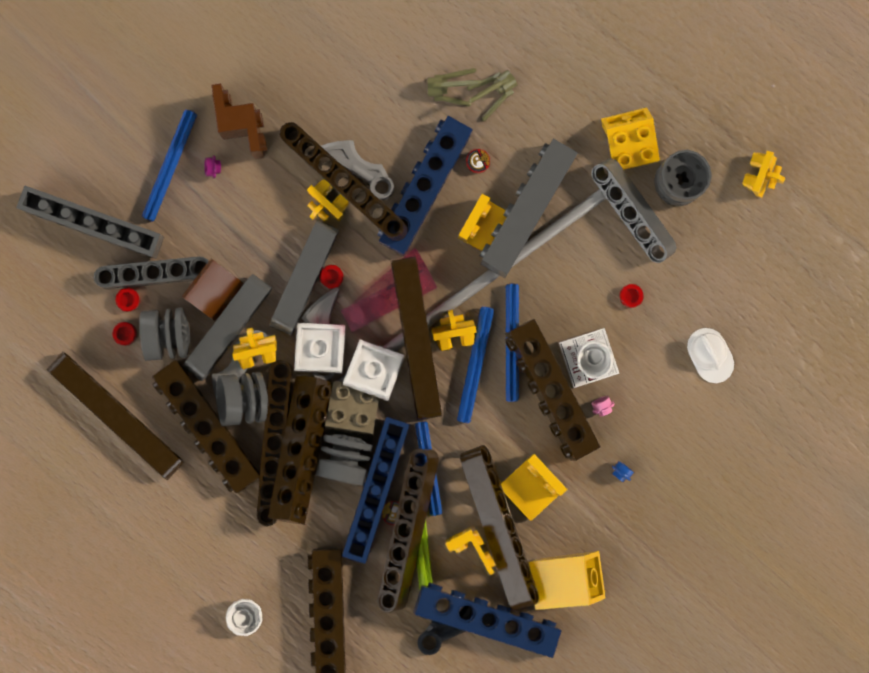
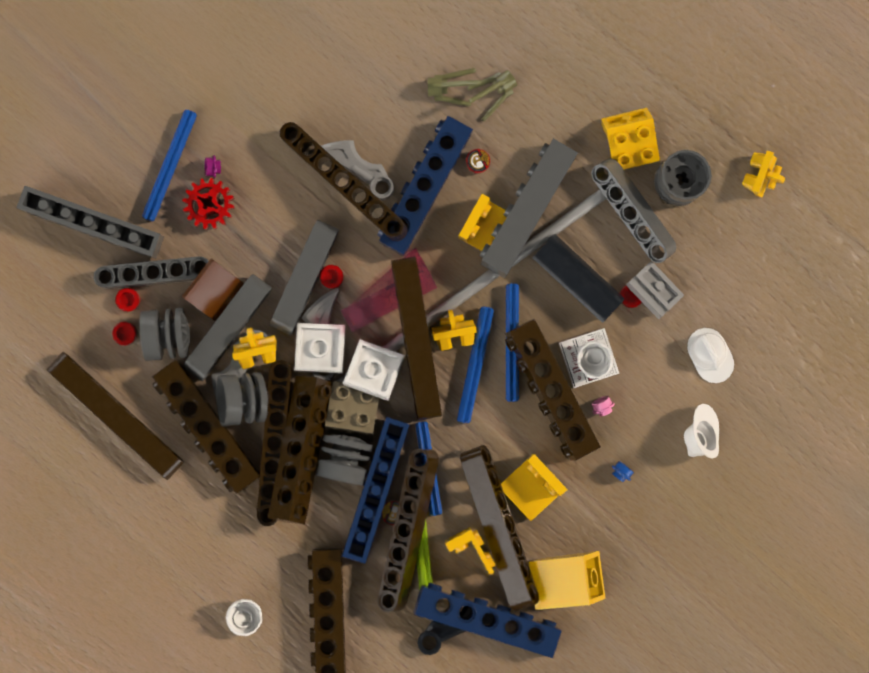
reddish brown bracket [212,83,267,159] -> none
yellow hips [307,179,350,222] -> none
none -> red gear [182,178,235,230]
none -> black brick [532,234,625,323]
none -> light grey plate [626,261,684,320]
none -> white piece [684,404,719,459]

